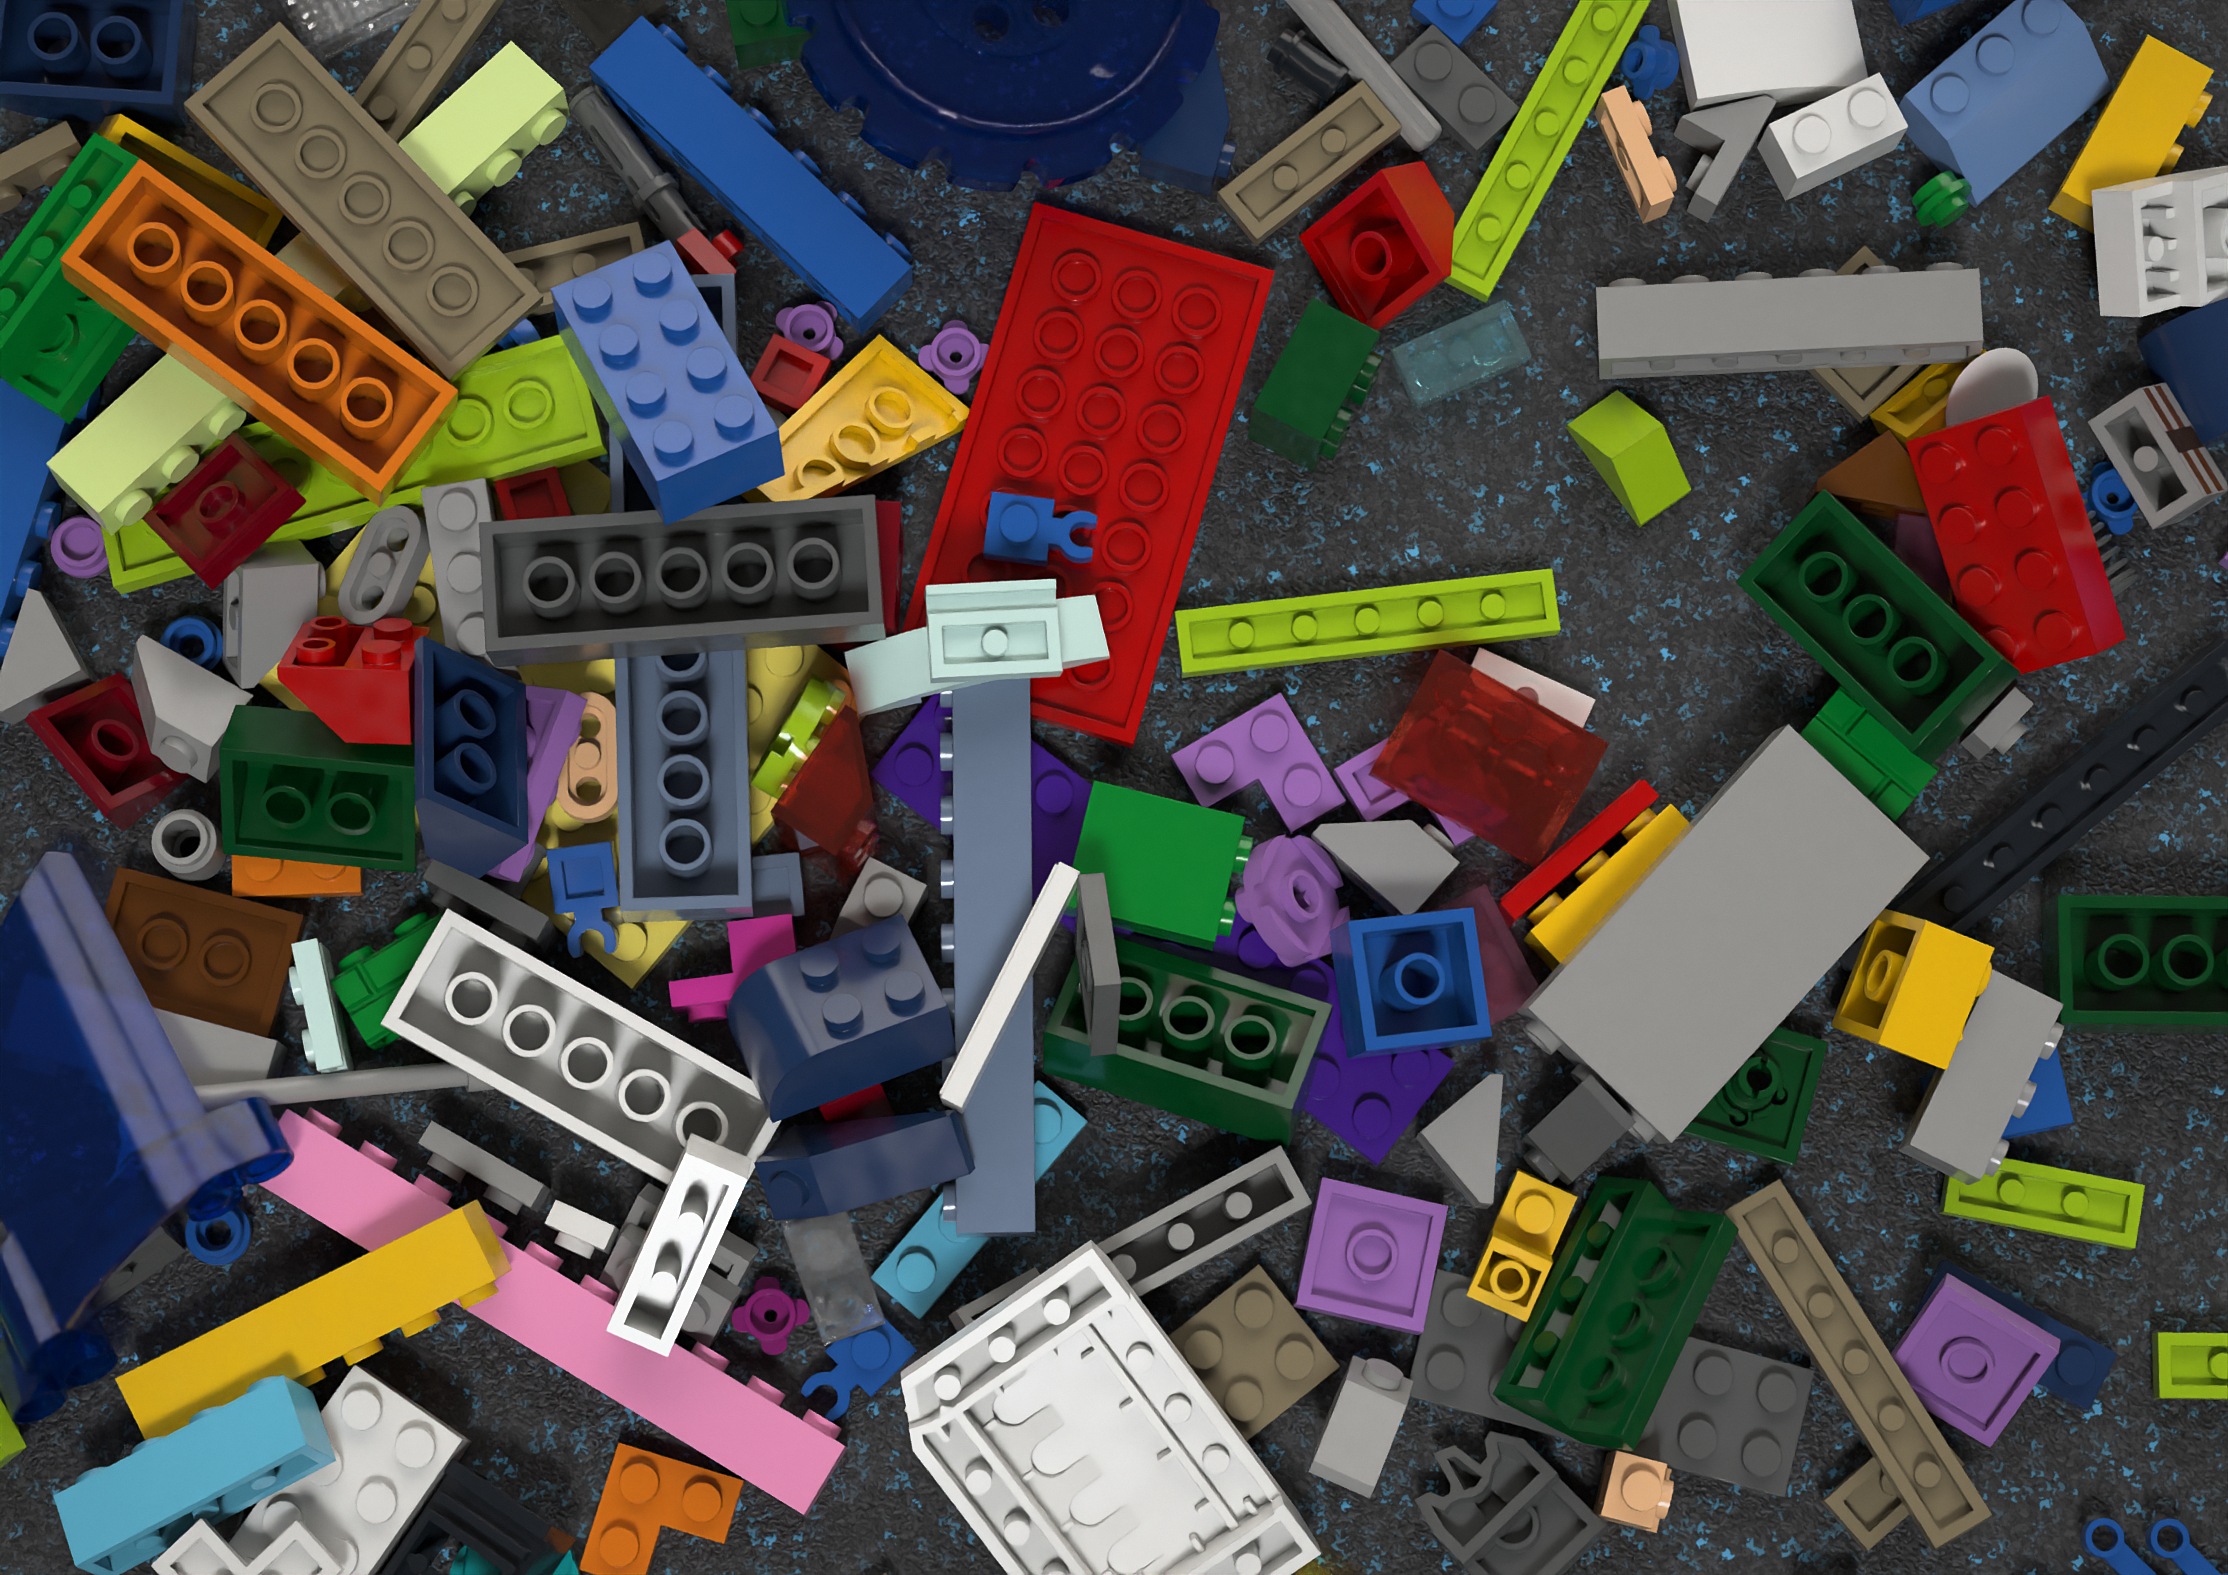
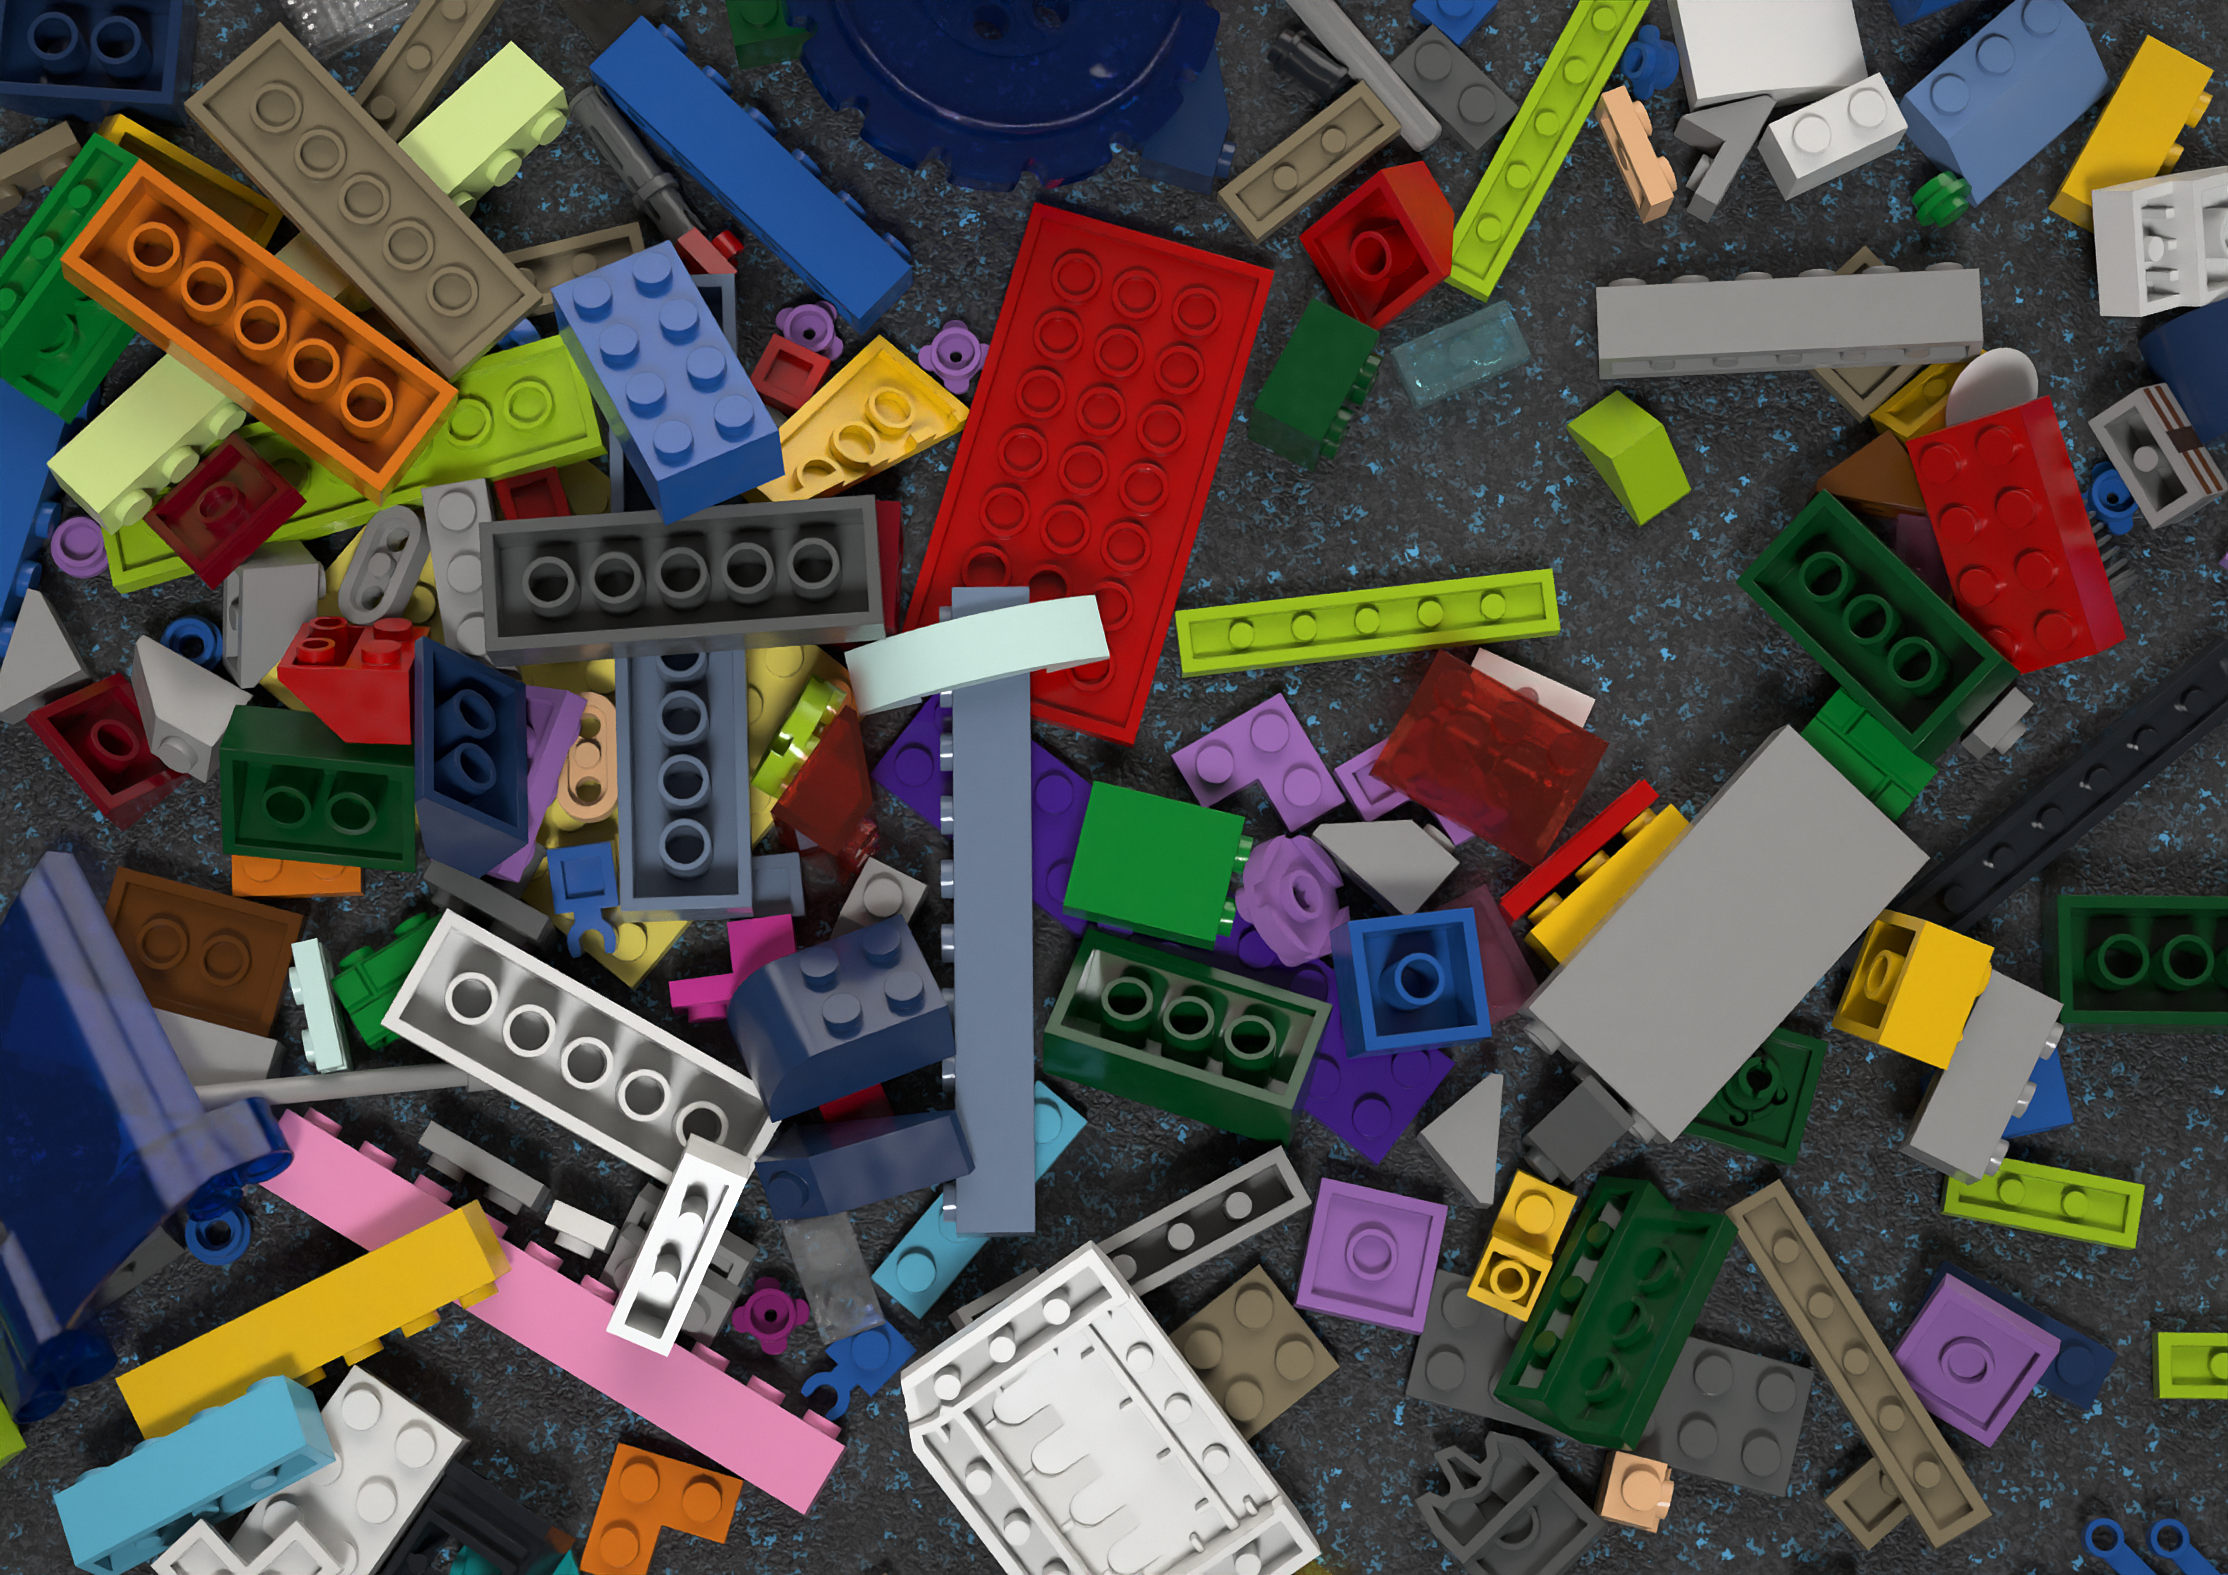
light grey brick [151,809,227,882] -> none
light aqua plate [924,579,1063,683] -> none
white tile [939,862,1080,1114] -> none
blue plate [983,492,1097,567] -> none
dark grey tile [1074,873,1121,1056] -> none
light grey slope [1309,1355,1413,1498] -> none

